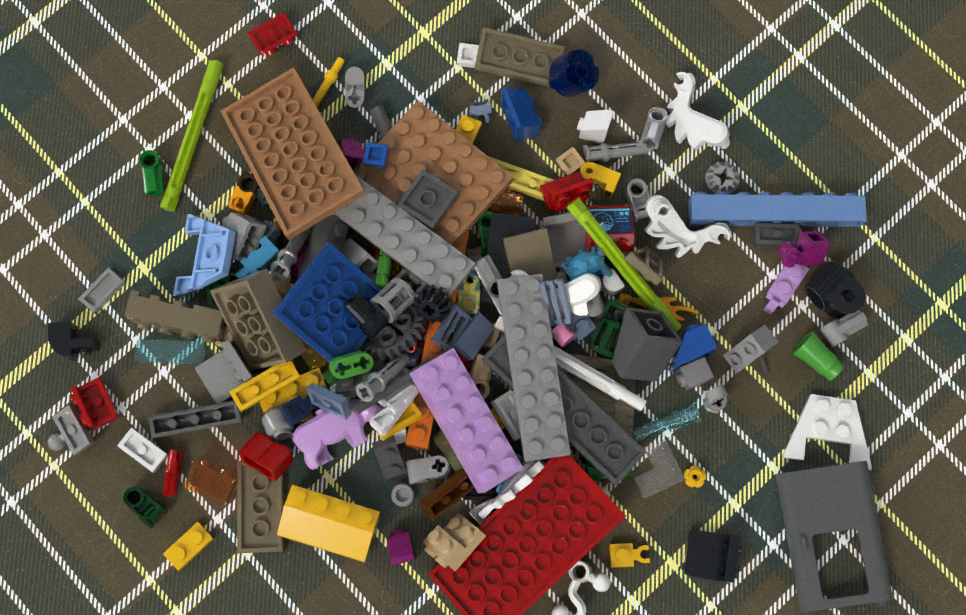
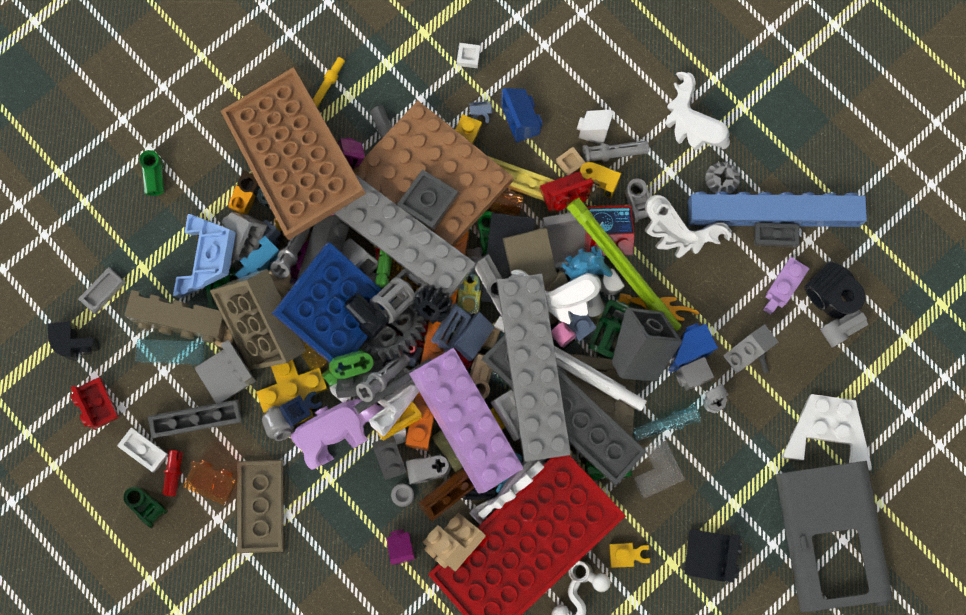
light grey plate [48,404,95,455] -> none
lime piece [160,60,224,212] -> none
yellow plate [163,522,214,571] -> none
yellow plate [229,361,301,412] -> none
red brick [238,432,293,481] -> none
red bracket [247,12,298,57] -> none
yellow slope [277,485,380,563] -> none
sand blue plate [306,383,352,420] -> none
light grey piece [345,67,364,108] -> none
blue tile [362,142,390,169] -> none
dark tan plate [474,27,565,89] -> none
sand blue tile [540,278,573,326] -> none
clear blue brick [549,49,599,97] -> none
dark tan wing [624,246,663,285] -> none
light grey piece [640,107,667,151] -> none
yellow plate [684,465,706,488] -> none
magenta brick [778,231,831,268] -> none
bright green plant [791,331,844,381] -> none

